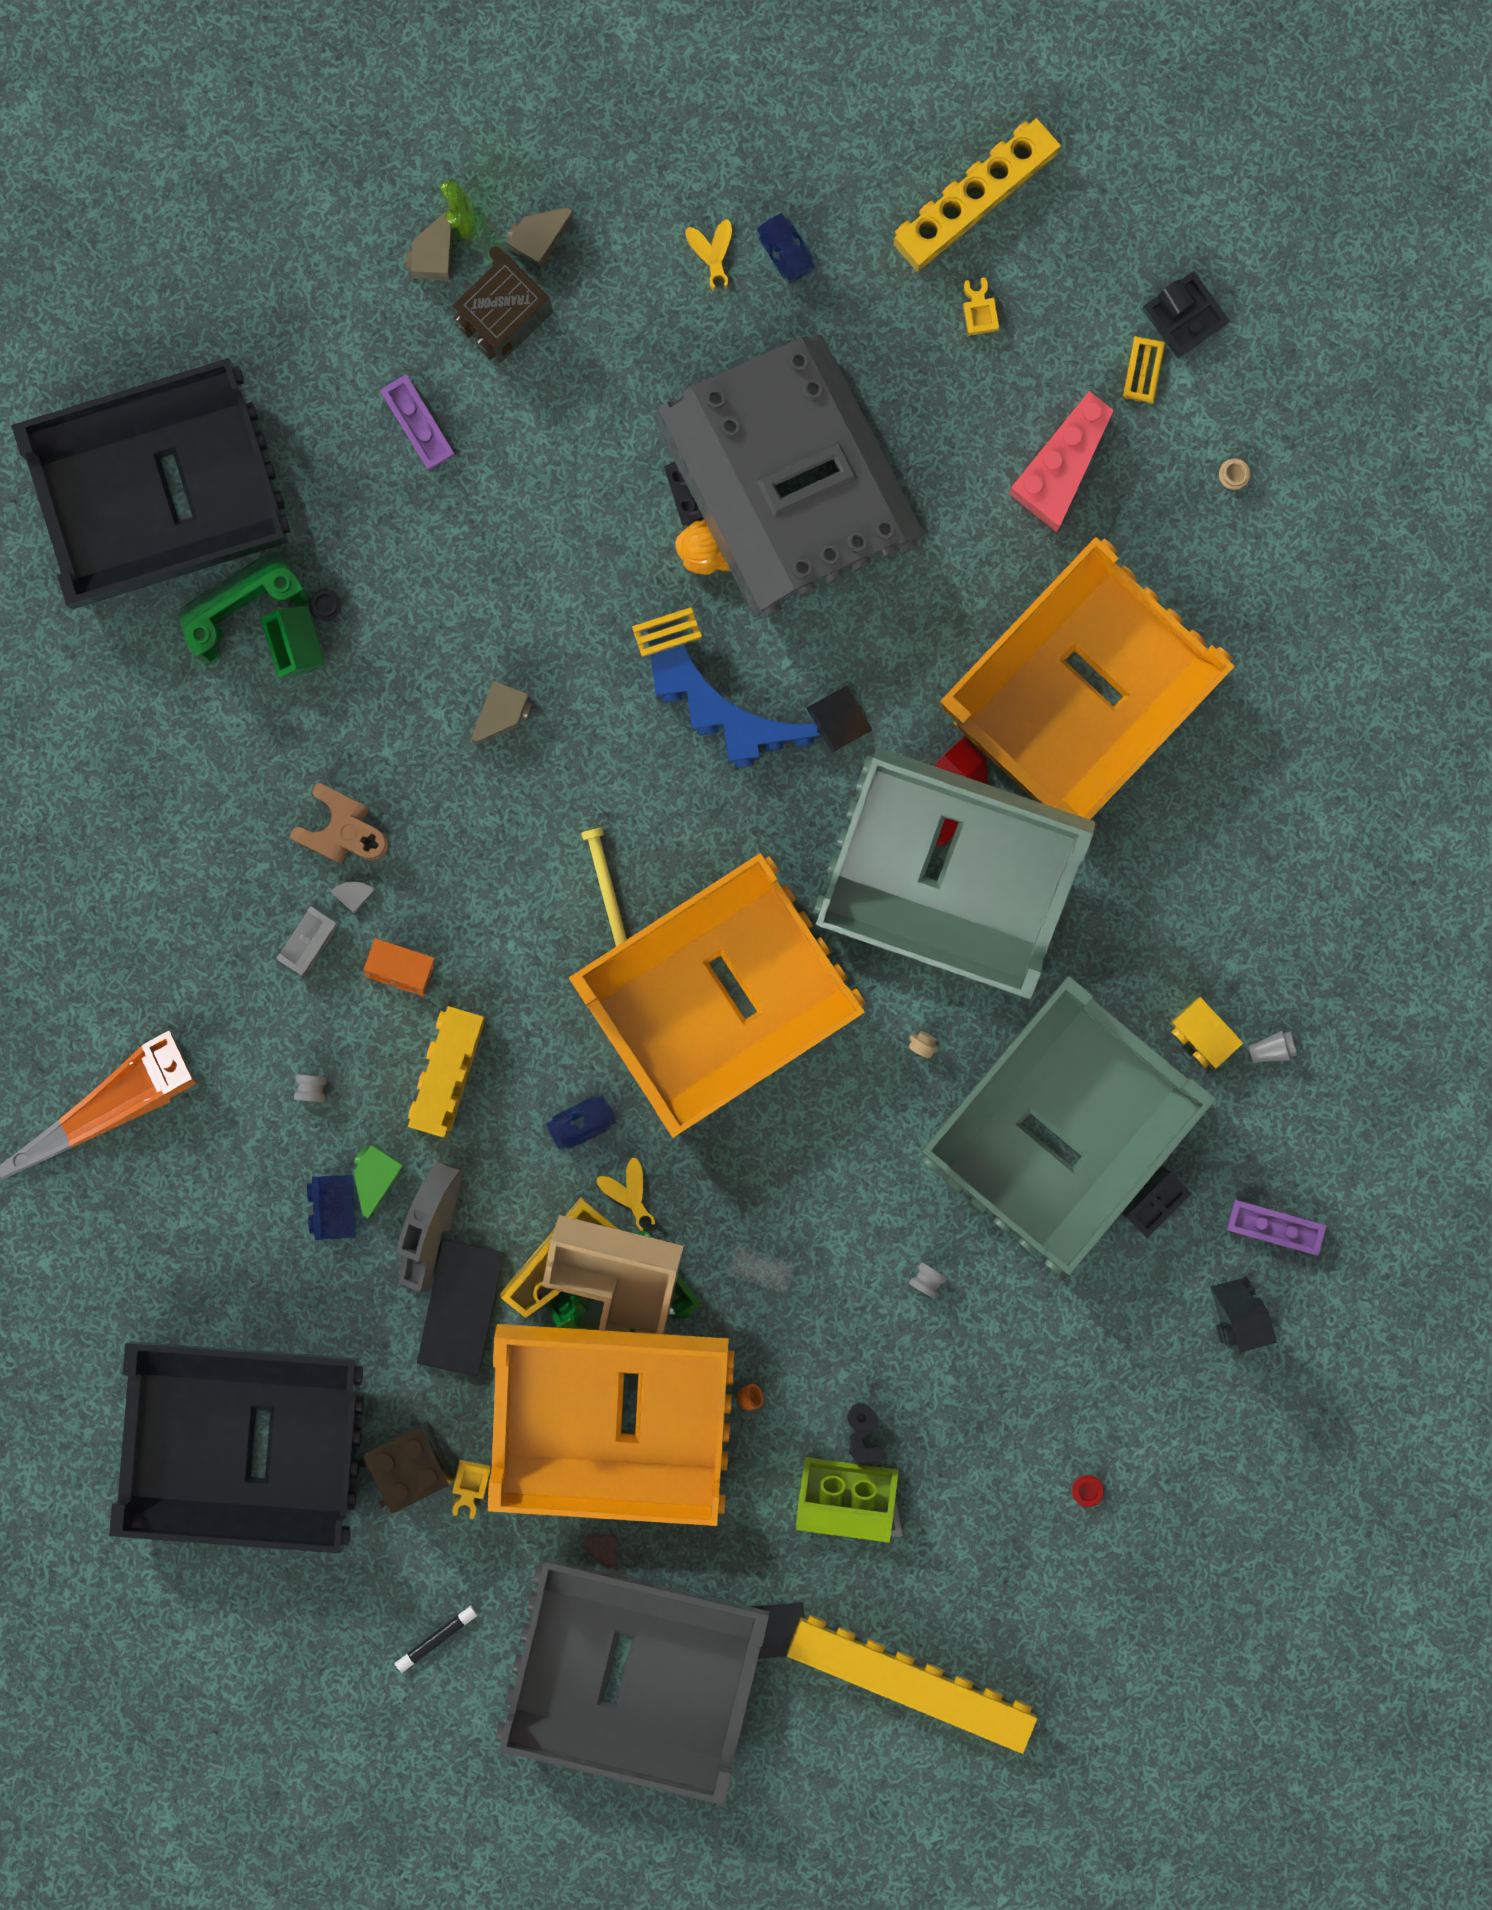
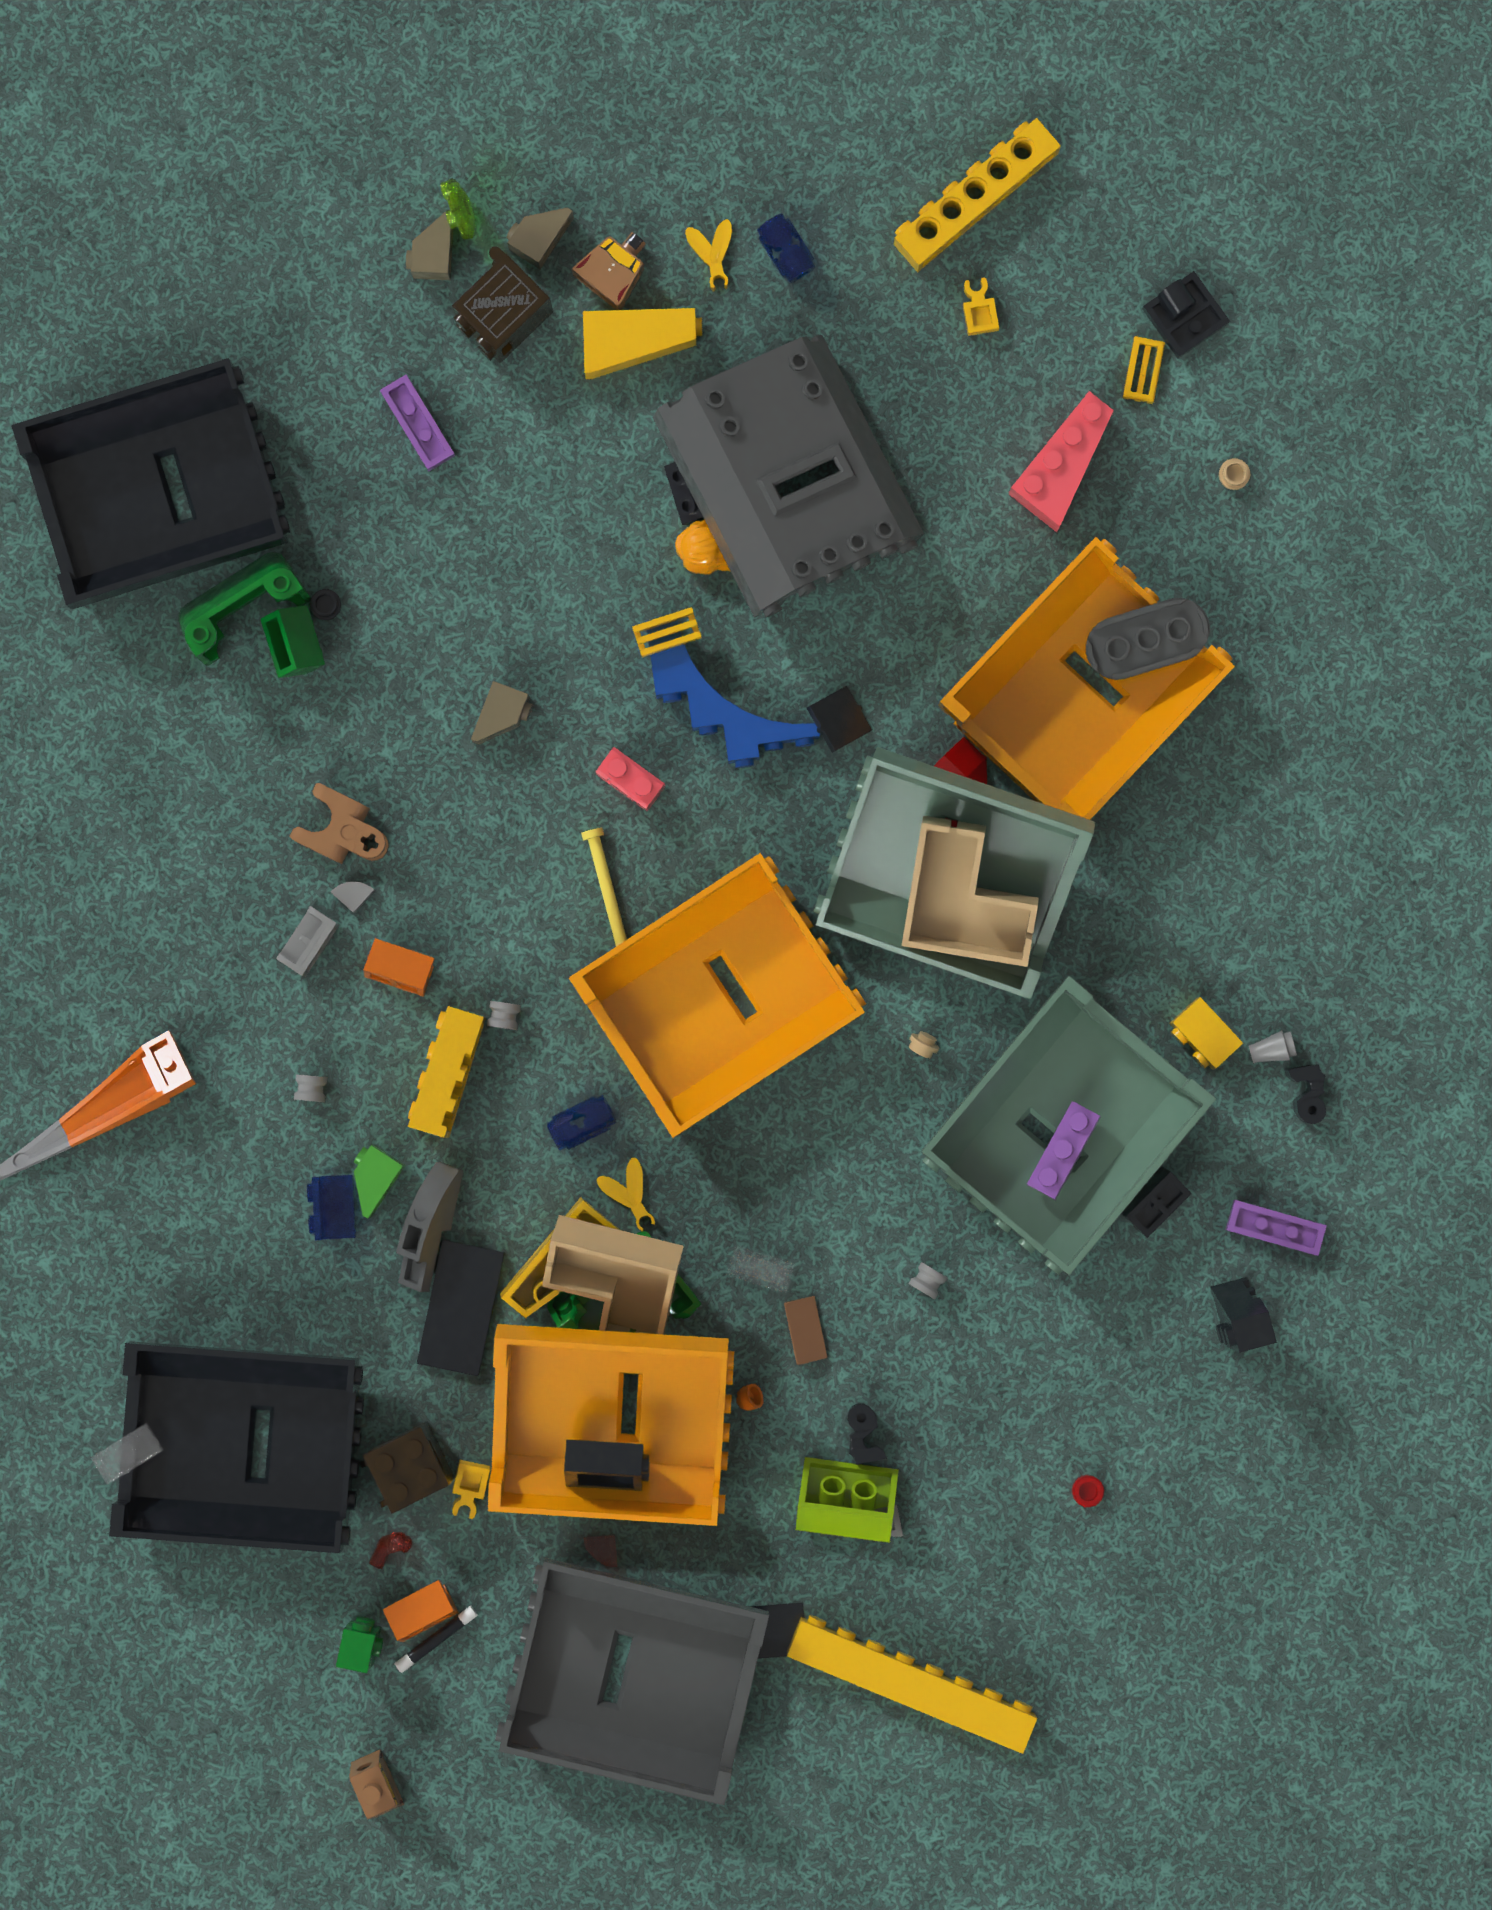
none -> clear plate [91,1423,163,1485]
none -> green brick [336,1617,384,1673]
none -> medium nougat torso [349,1749,404,1819]
none -> clear red arm [368,1531,412,1569]
none -> orange hinge [382,1580,459,1642]
none -> light grey wheel [487,1001,521,1030]
none -> black window [564,1440,650,1491]
none -> medium nougat torso [572,232,646,310]
none -> yellow slope [583,308,702,379]
none -> coral brick [596,747,665,811]
none -> medium nougat slope [784,1296,828,1365]
none -> tan piece [902,816,1039,967]
none -> medium lavender plate [1027,1101,1101,1200]
none -> dark grey tile [1086,598,1210,680]
none -> black leg [1284,1064,1326,1124]

